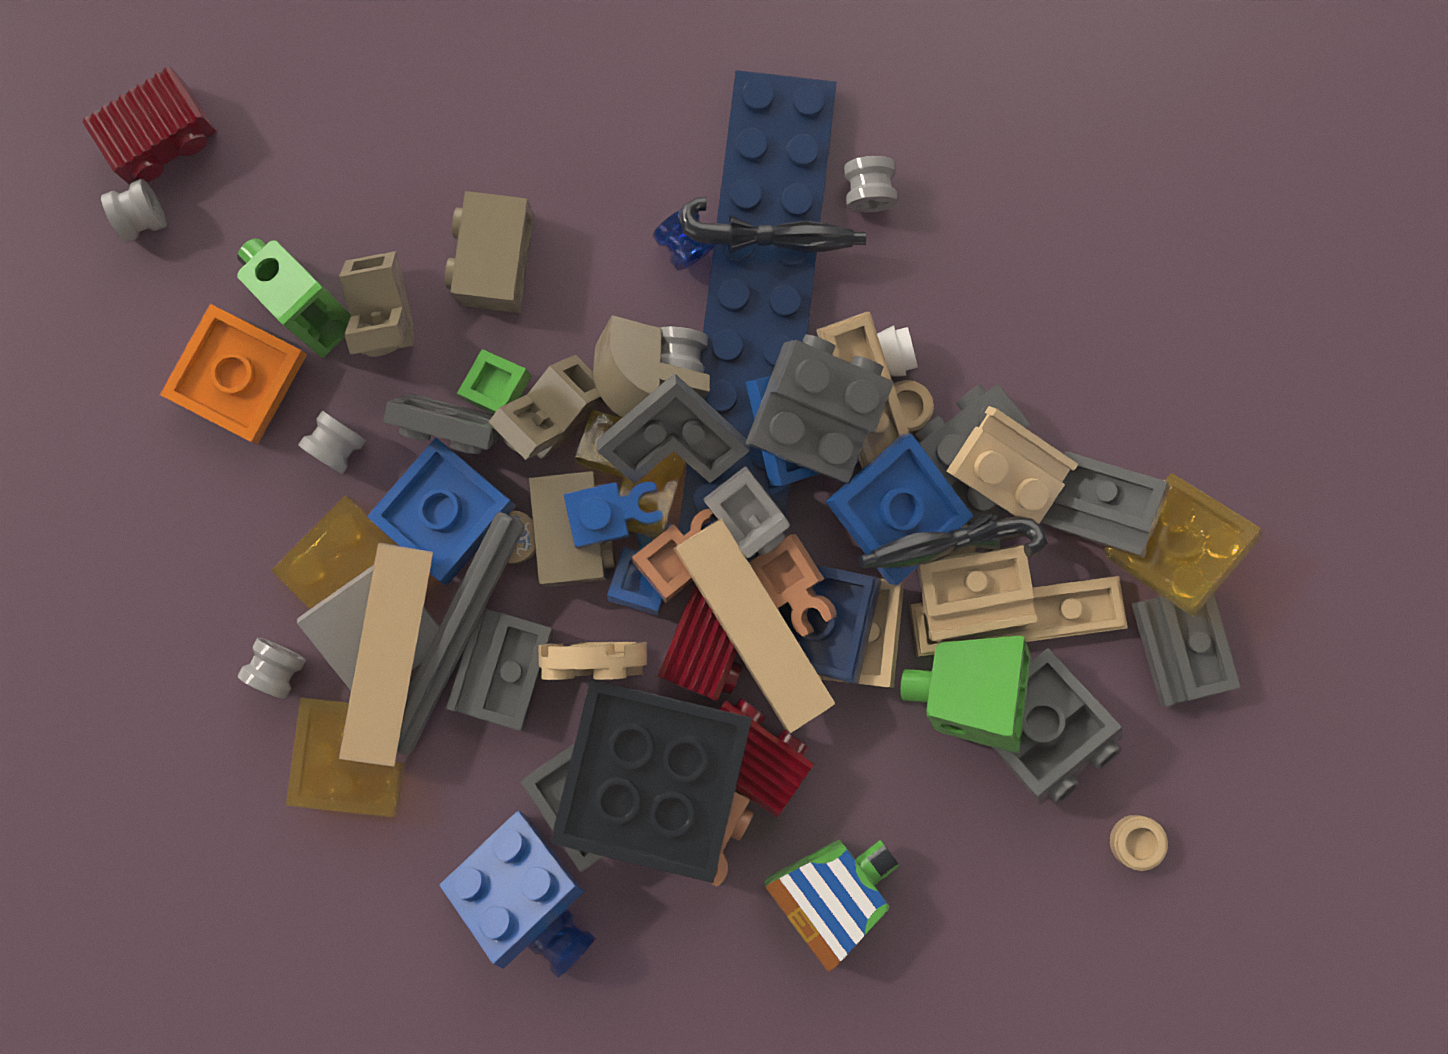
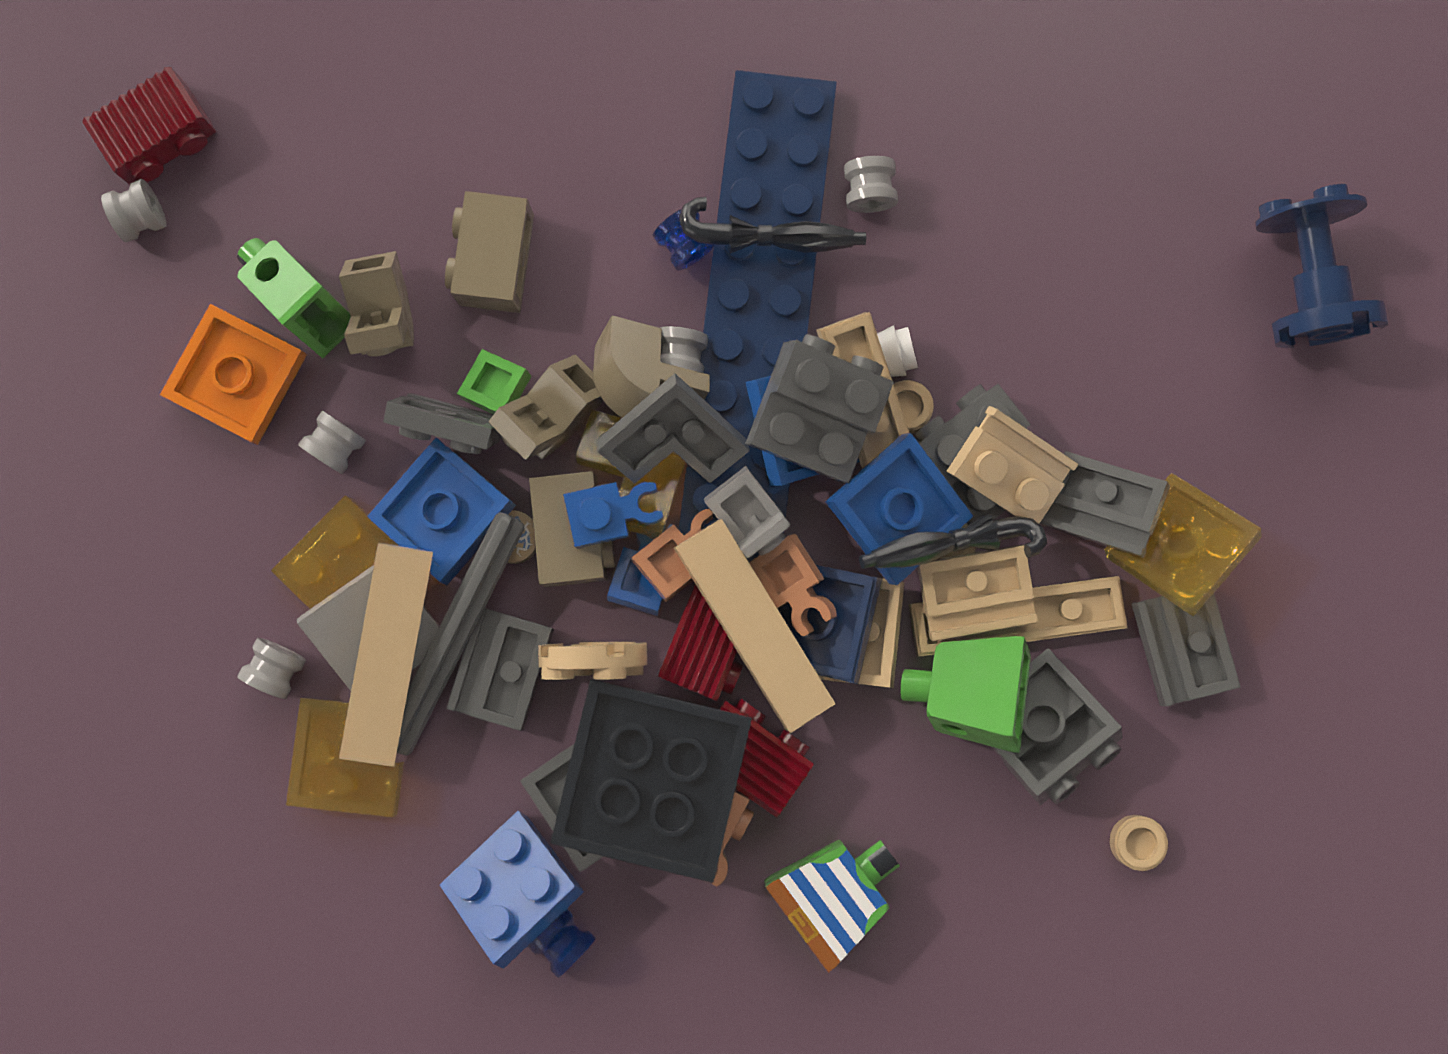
none -> dark blue piece [1255,184,1388,348]

